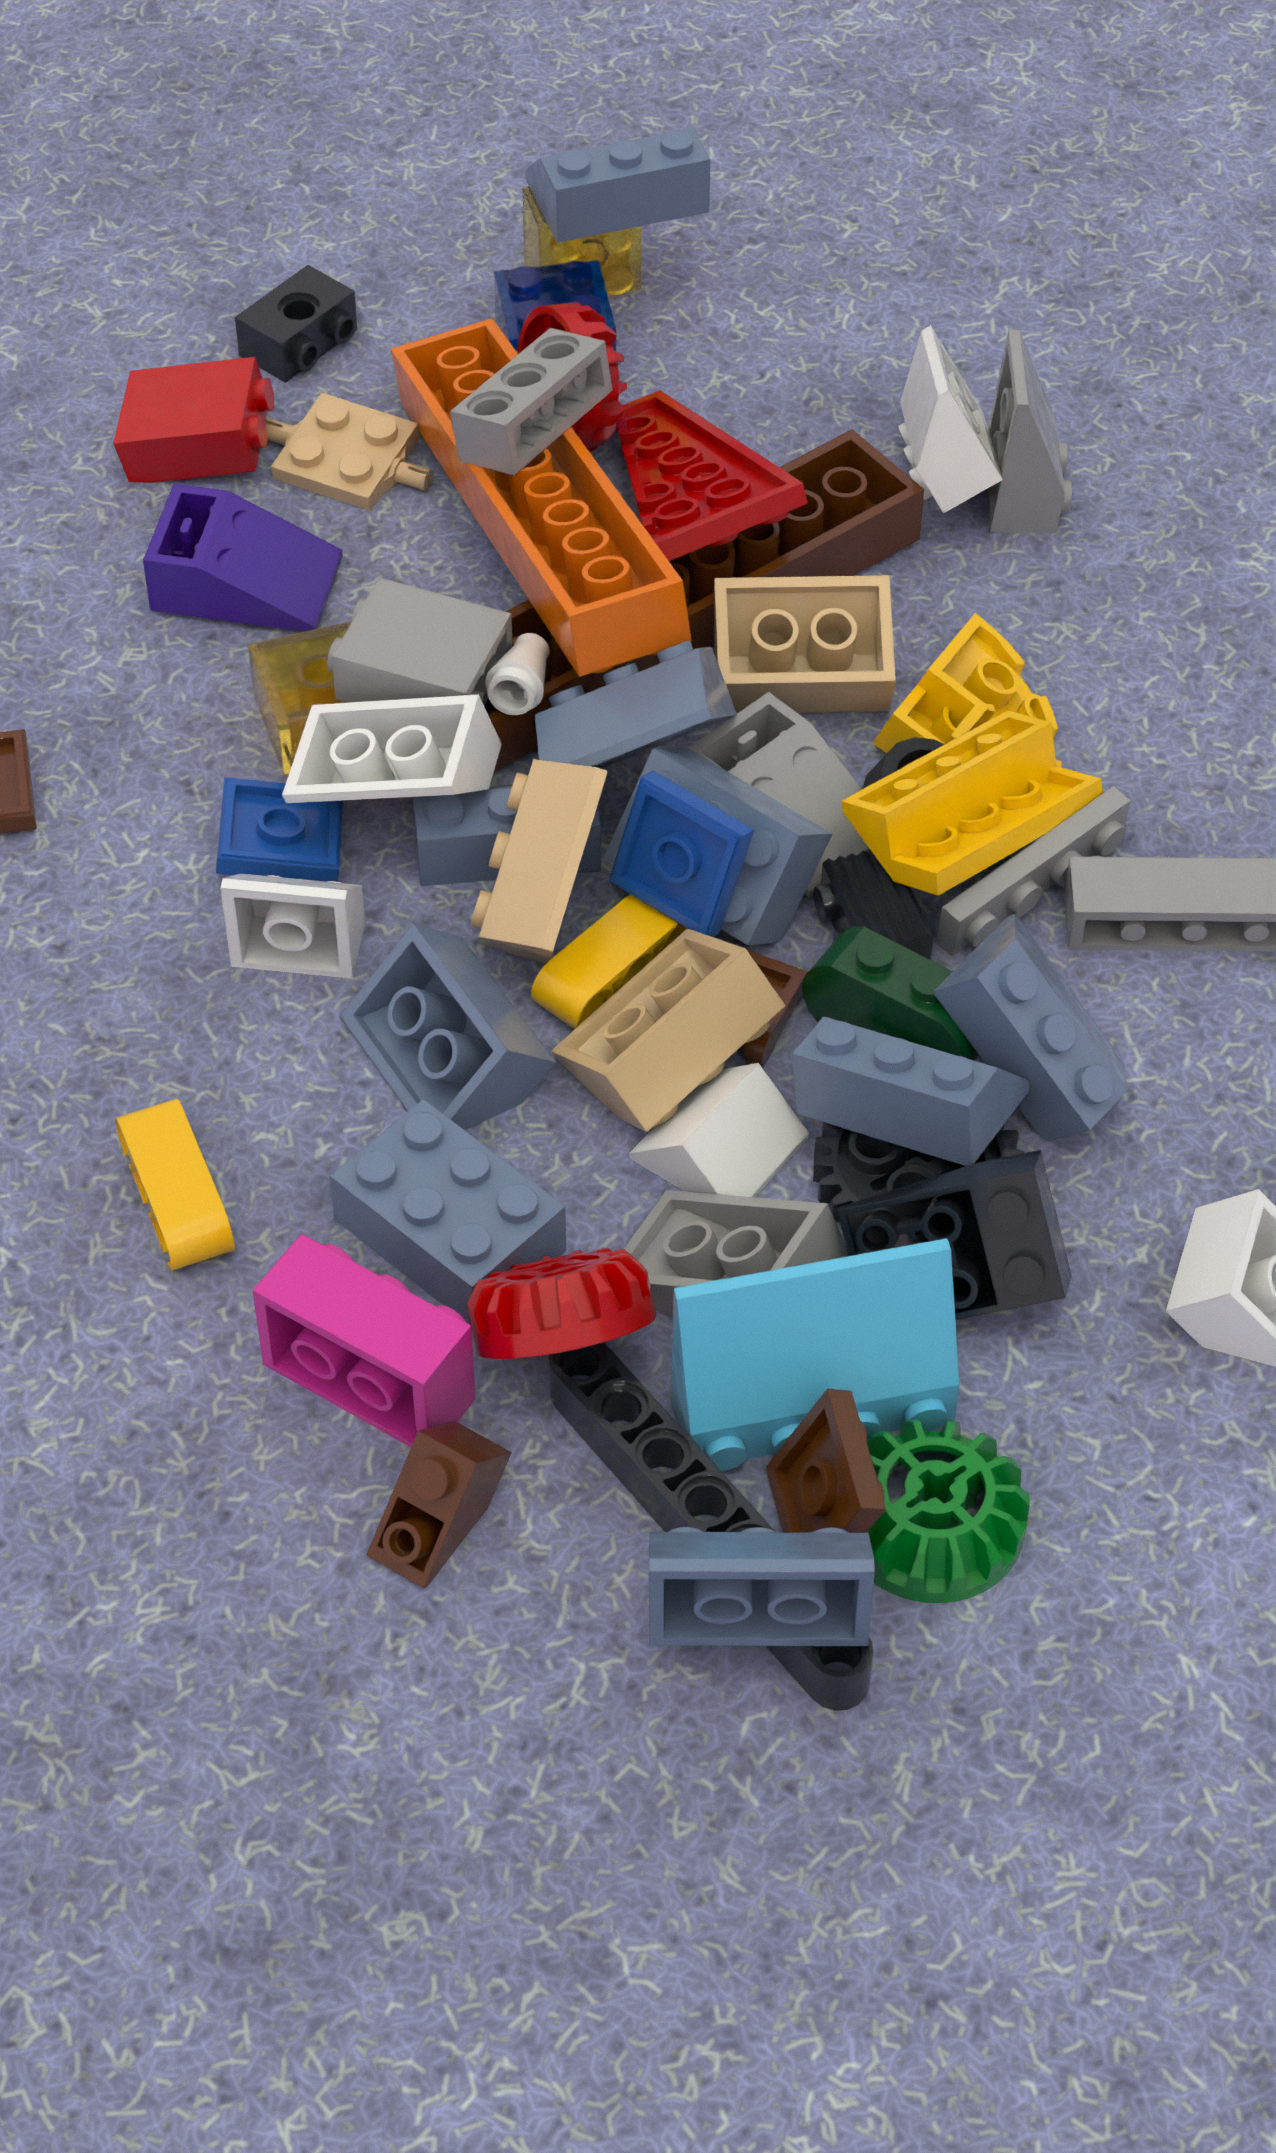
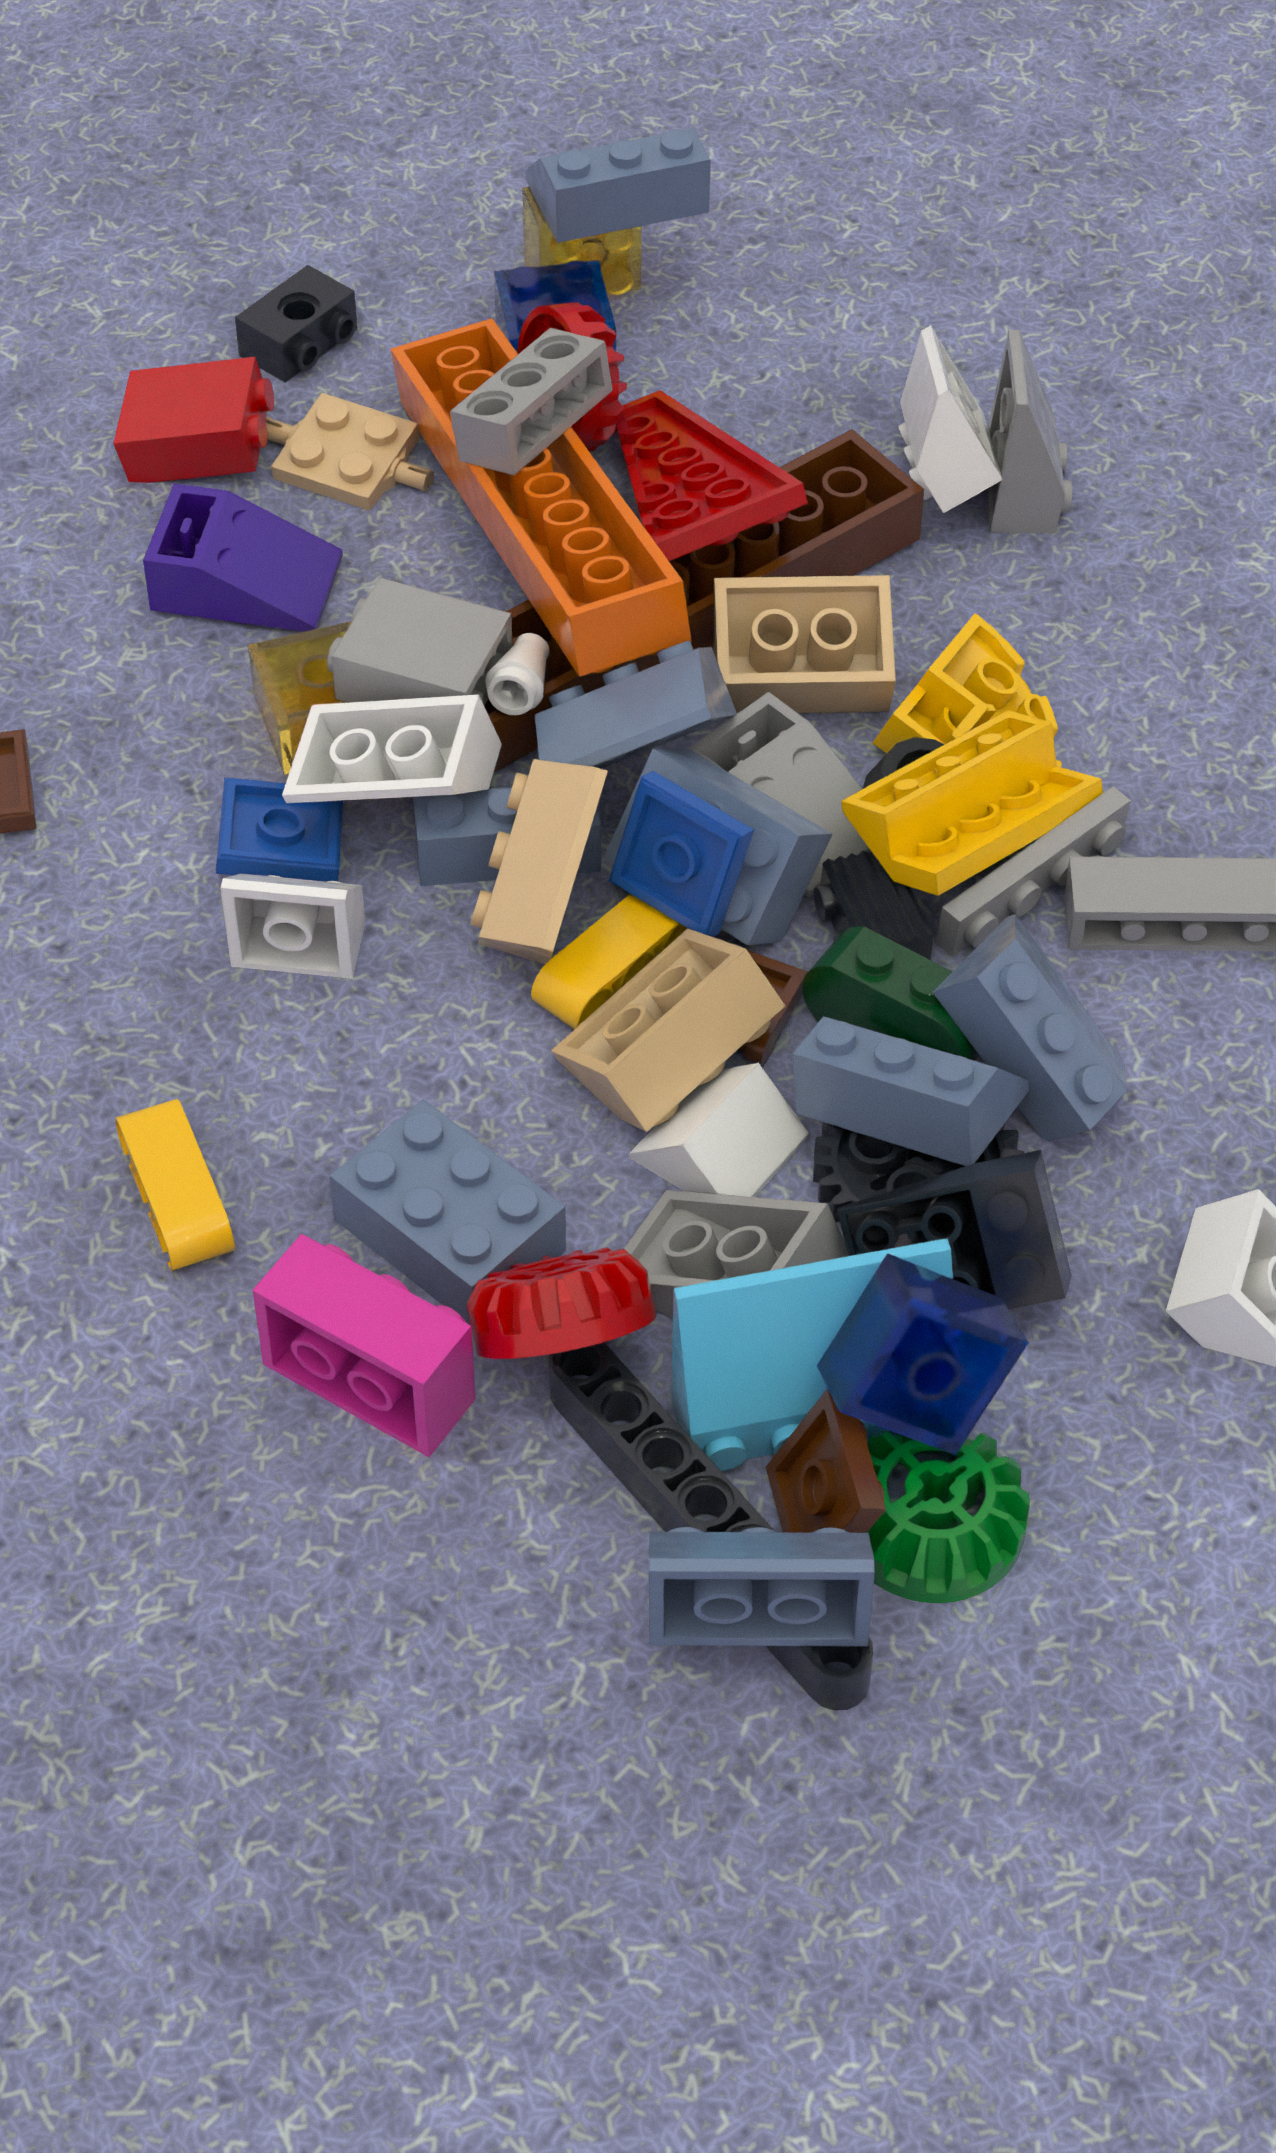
sand blue slope [340,923,556,1130] -> none
reddish brown slope [366,1421,512,1588] -> none
none -> clear blue brick [817,1253,1029,1455]

